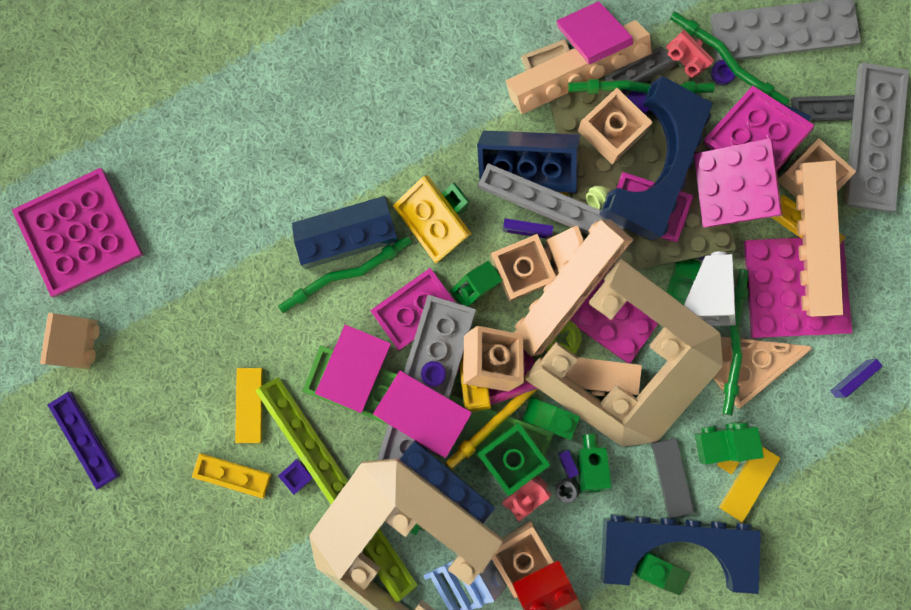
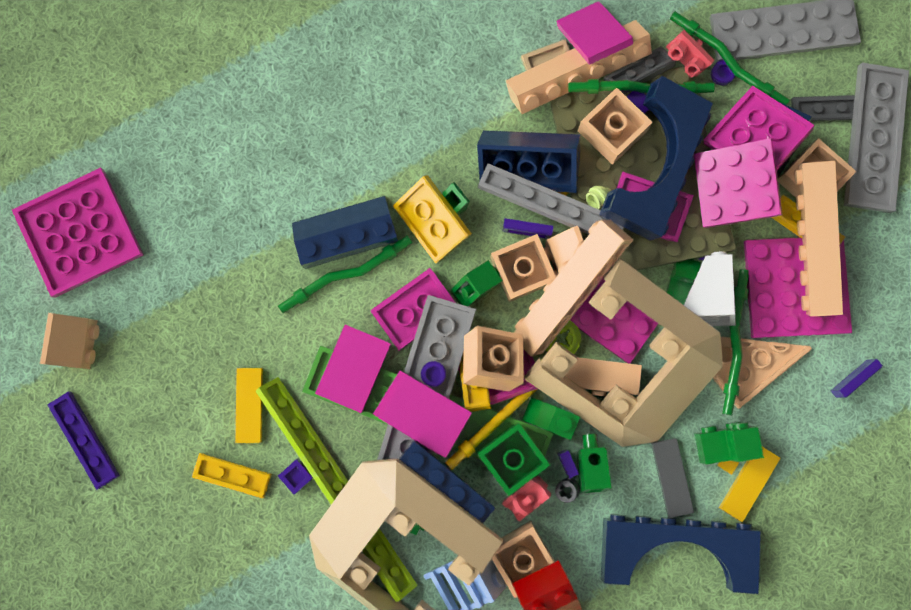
green slope [634,552,690,595] -> none

